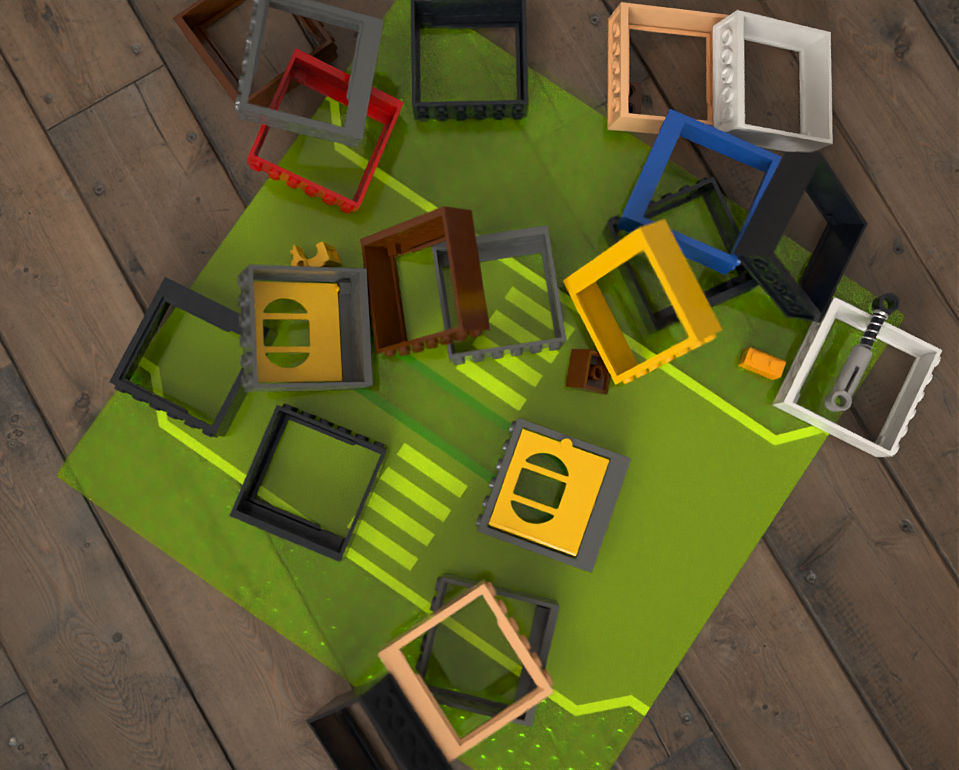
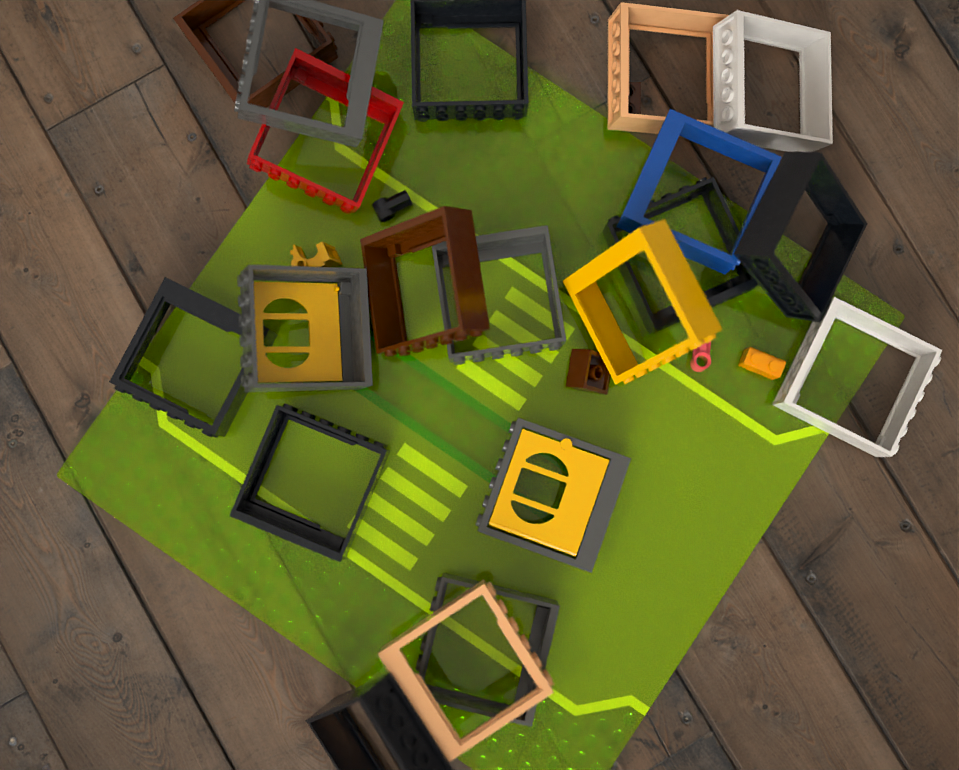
piece [825,293,900,412] -> none
none -> black piece [372,190,413,223]
none -> coral piece [690,340,711,372]

